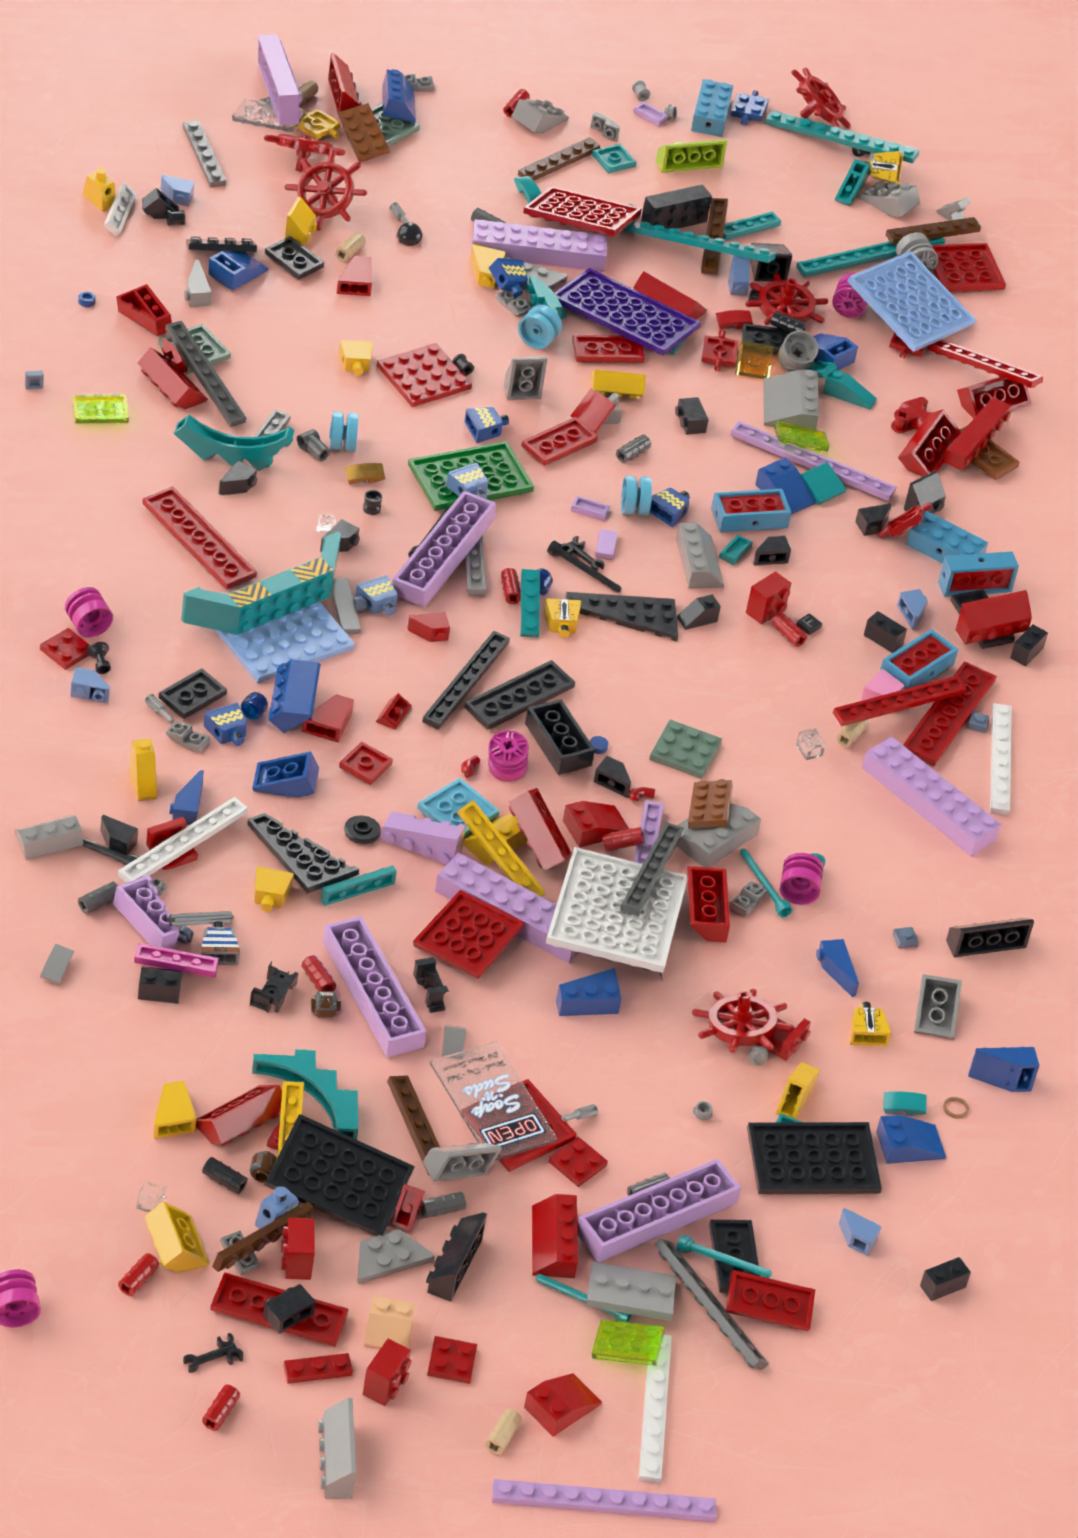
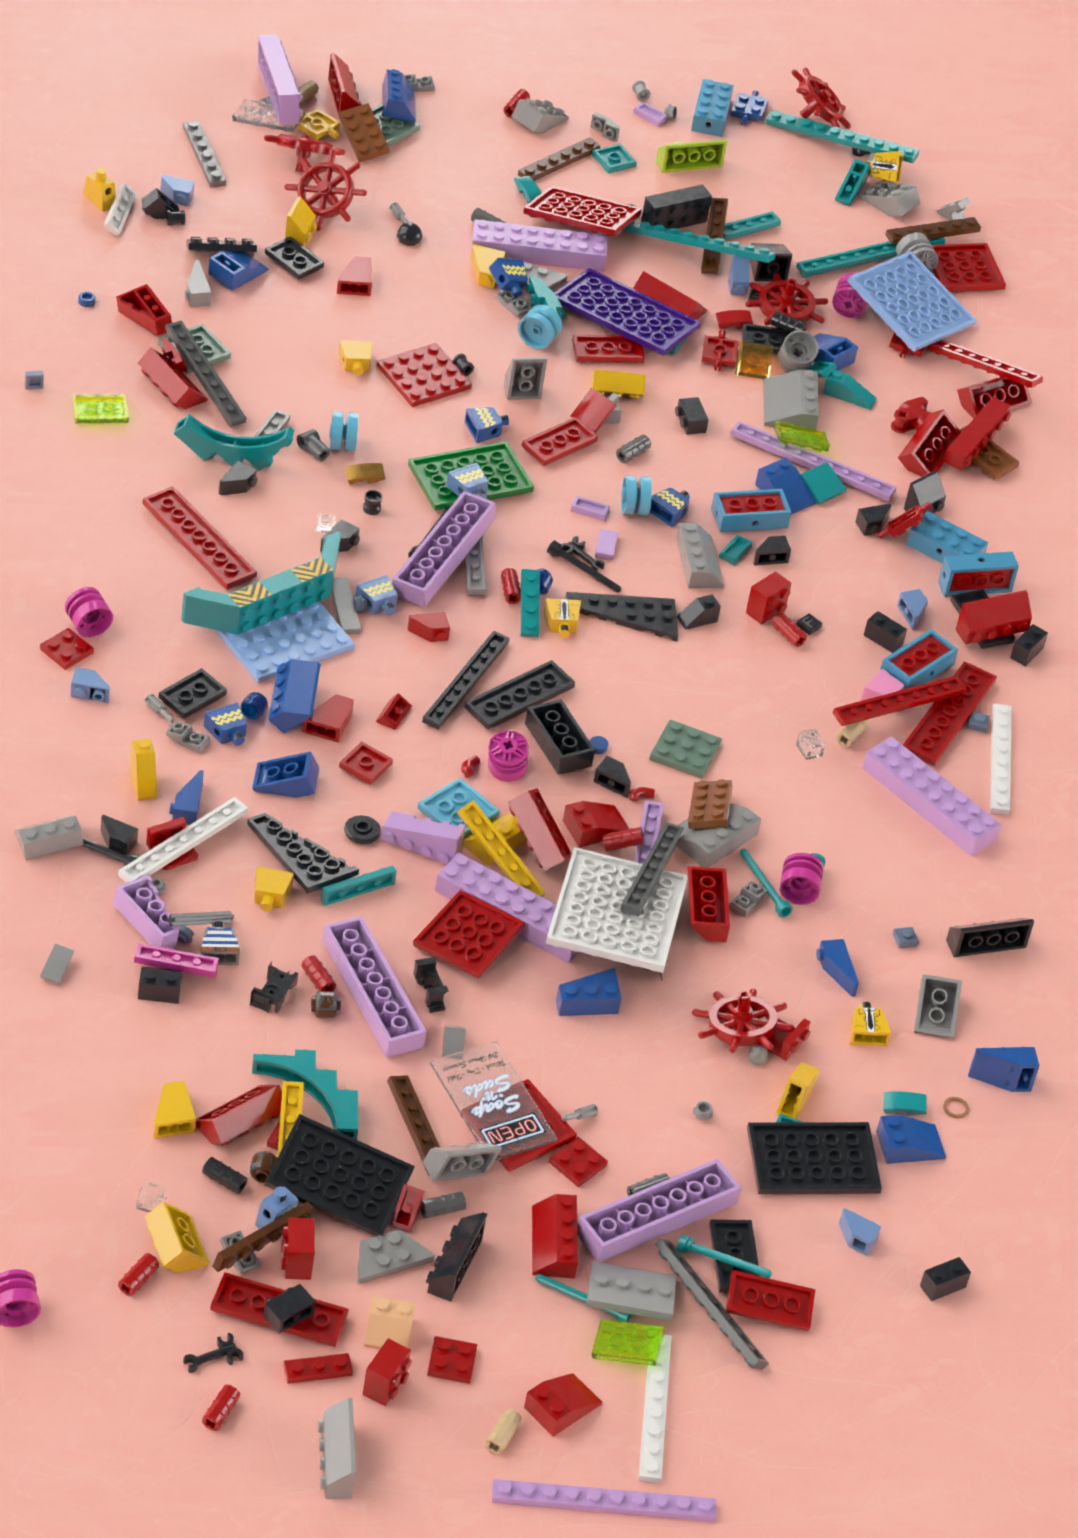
dark grey axle [78,881,118,914] -> none
black piece [87,642,111,674] -> none
tan axle [335,232,366,262] -> none

